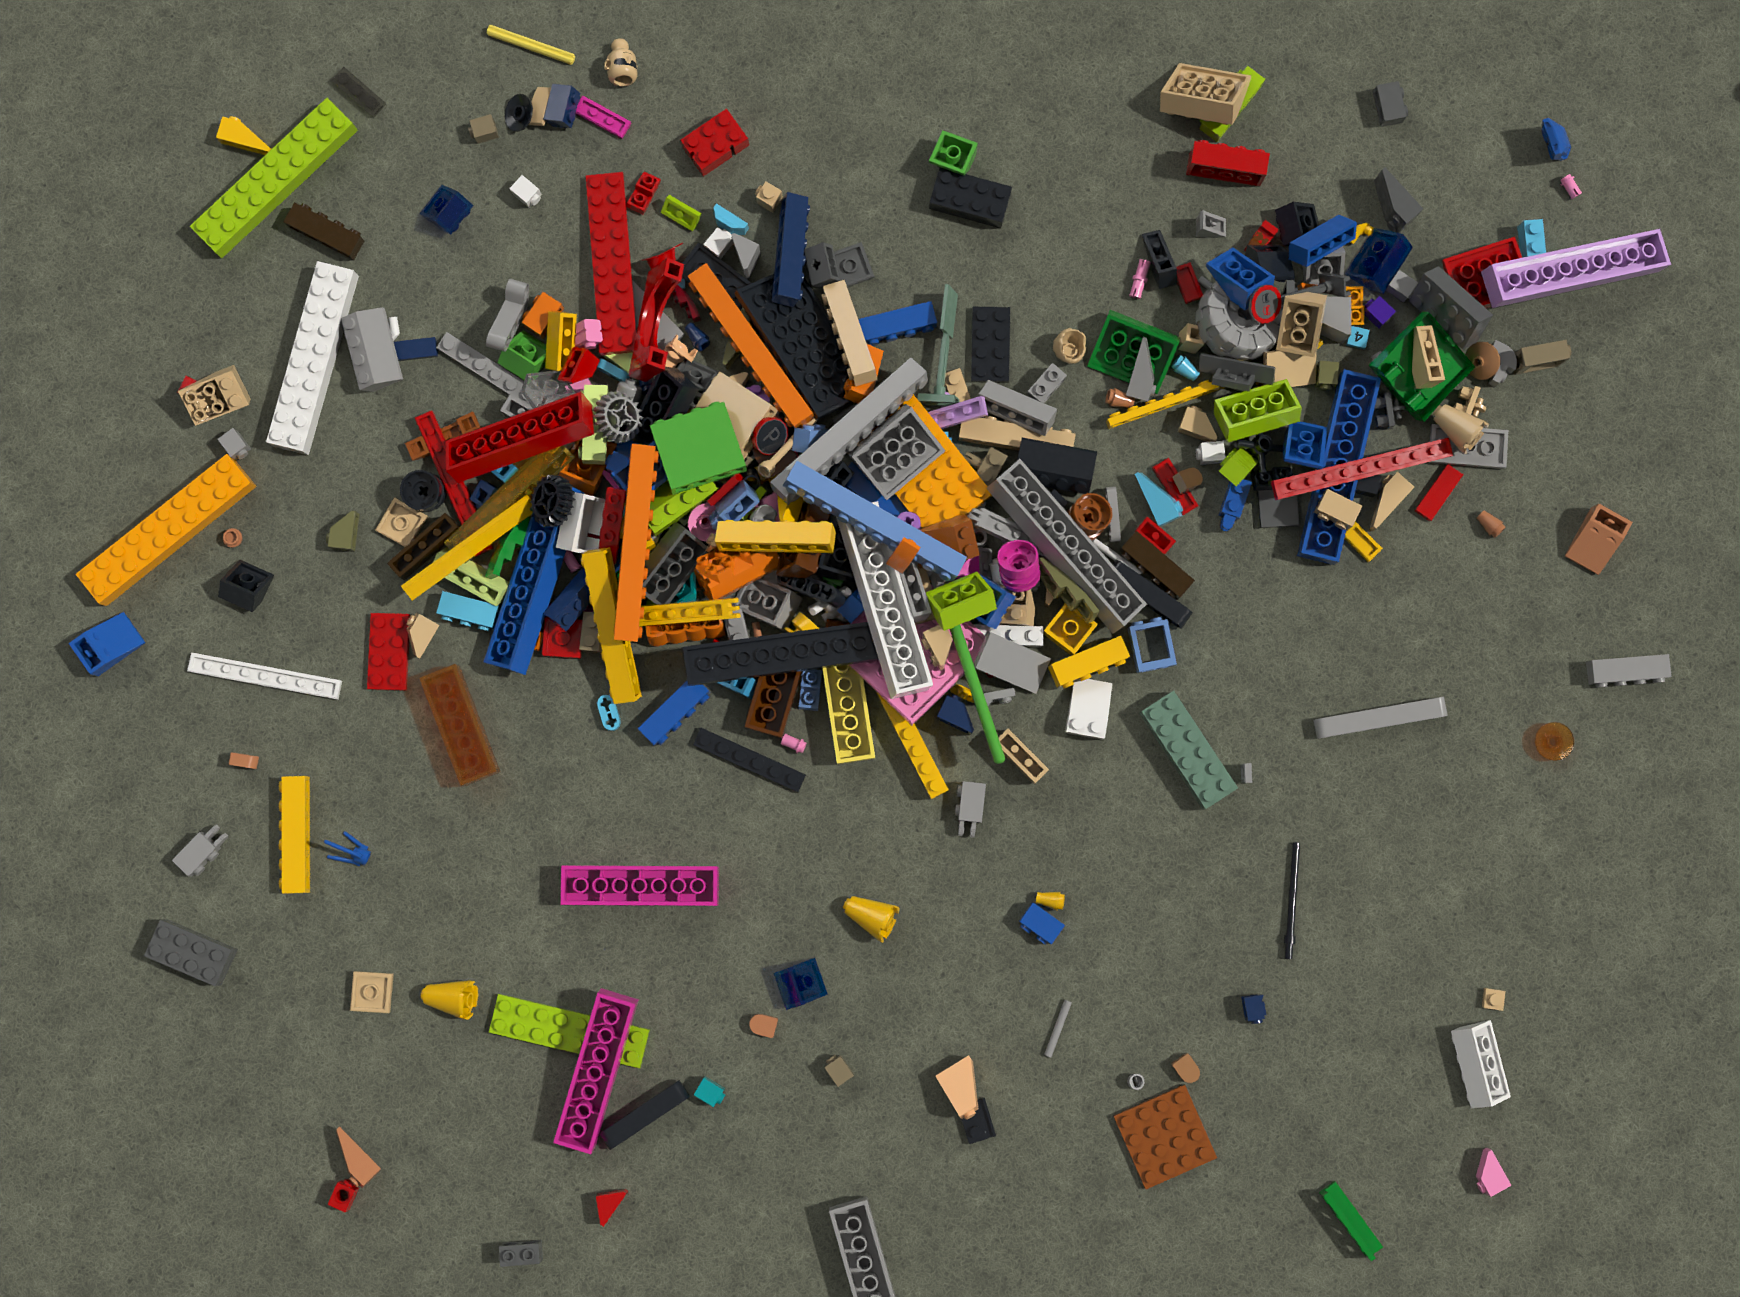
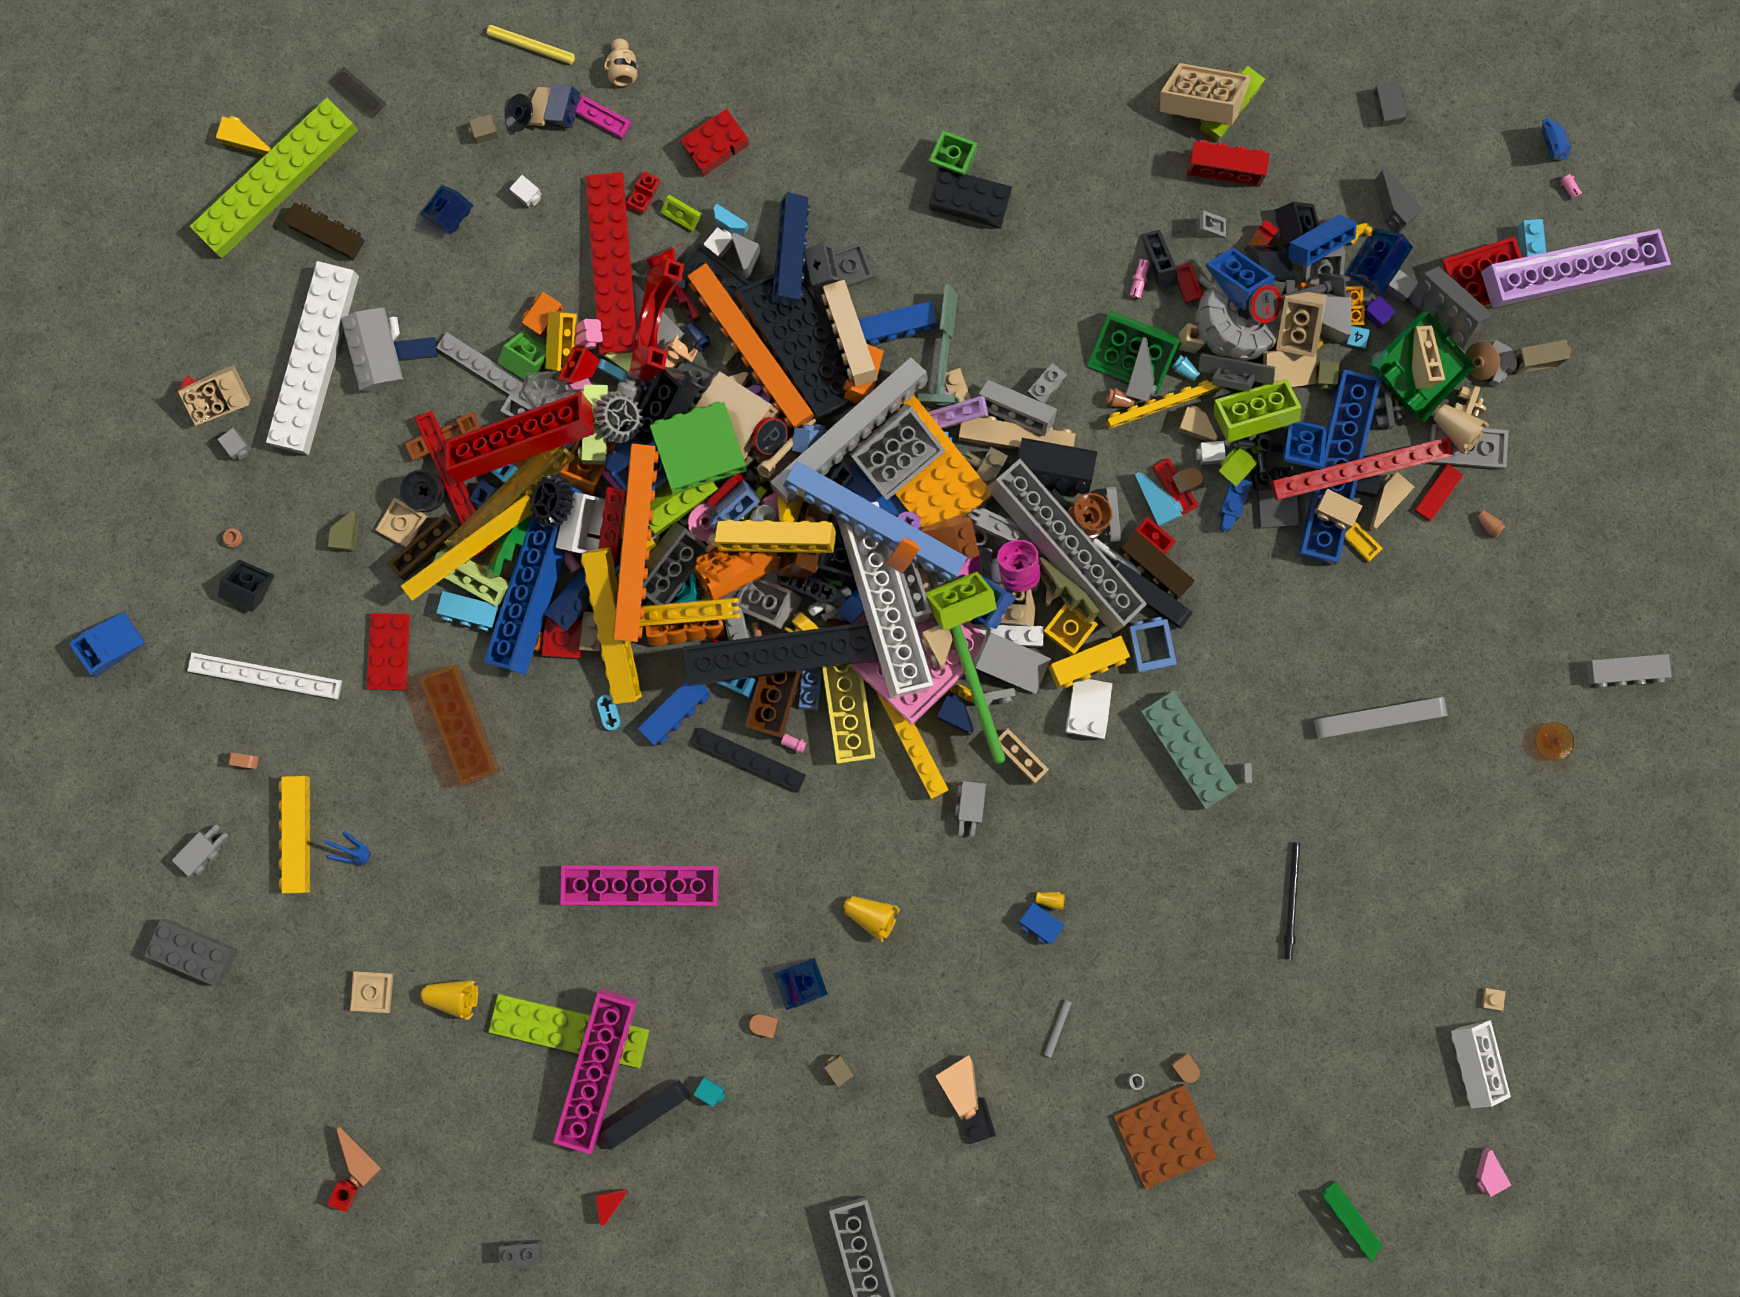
light orange brick [76,454,257,606] -> none
tan slope [407,612,439,658] -> none
light grey beam [486,279,529,352] -> none
tan brick [755,182,783,213] -> none
black plate [971,306,1010,383] -> none
tan hair [1053,328,1086,364] -> none
dark blue window [1241,994,1266,1024] -> none
nougat slope [1565,504,1633,575] -> none

